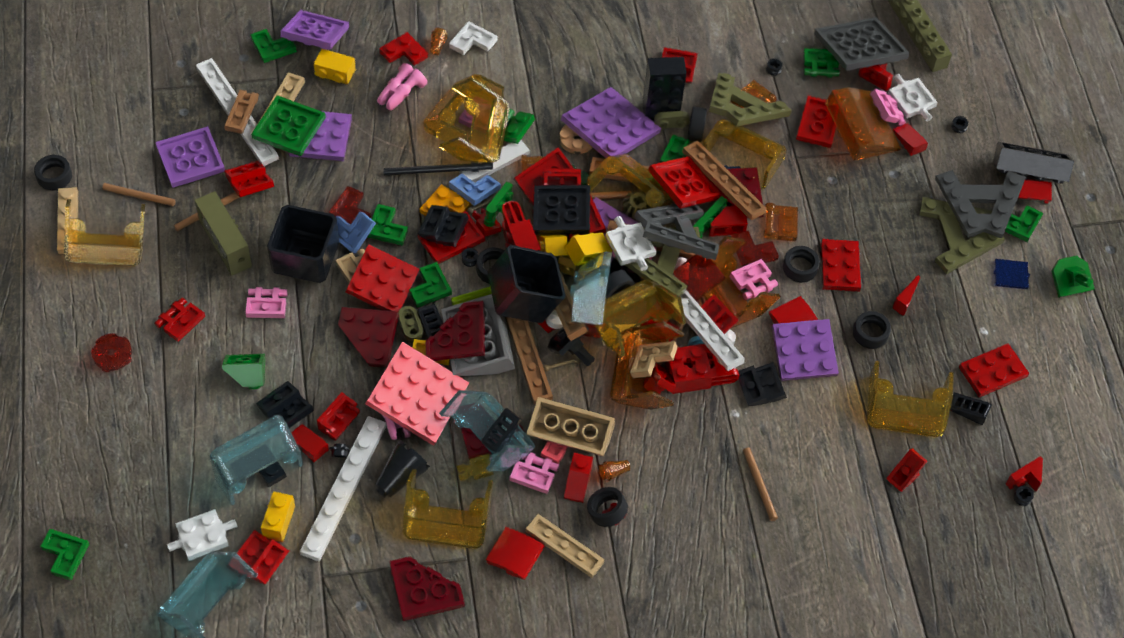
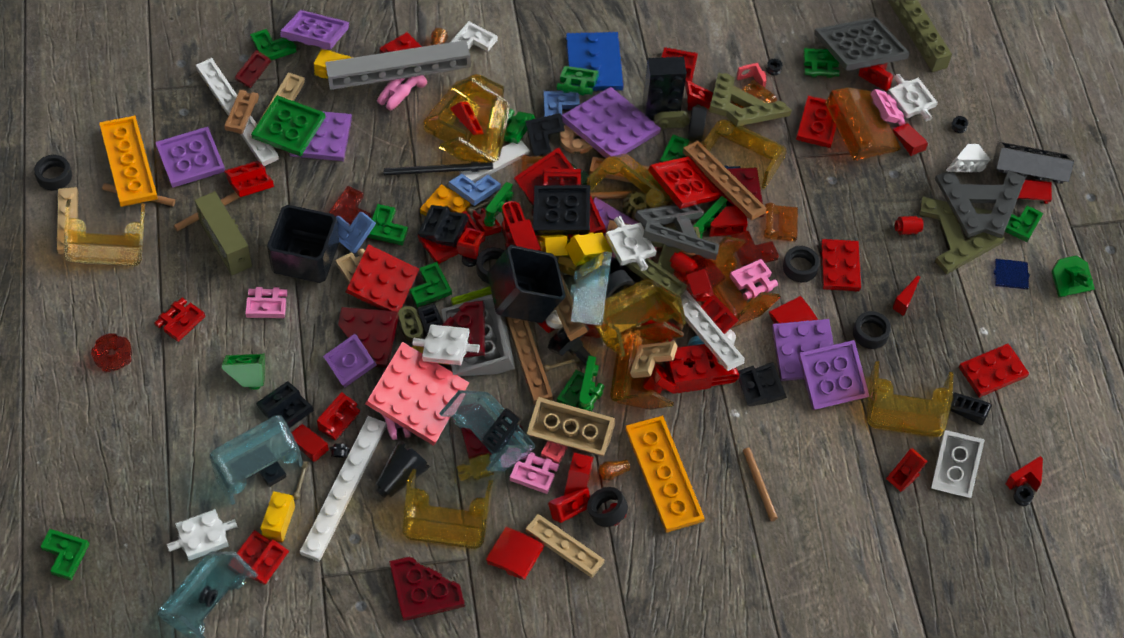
none -> light orange plate [99,115,158,207]
none -> black bush [199,586,218,607]
none -> dark red plate [235,50,271,88]
none -> dark tan hinge [293,461,309,500]
none -> medium lavender plate [323,334,377,388]
none -> light grey brick [325,40,471,90]
none -> white plate [413,325,480,365]
none -> red slope [450,102,484,135]
none -> red slope [457,227,485,259]
none -> black plate [525,113,565,157]
none -> medium blue plate [543,91,580,117]
none -> red slope [548,487,590,523]
none -> green plate [557,66,599,96]
none -> green plate [557,370,605,412]
none -> blue plate [566,32,623,91]
none -> green plate [579,356,599,411]
none -> light orange plate [625,416,705,533]
none -> red brick [670,251,699,277]
none -> red slope [685,80,713,111]
none -> red brick [687,269,714,302]
none -> coral bracket [736,63,767,92]
none -> medium lavender plate [798,340,870,410]
none -> red brick [894,216,924,235]
none -> white slope [931,430,985,498]
none -> white slope [946,144,991,172]

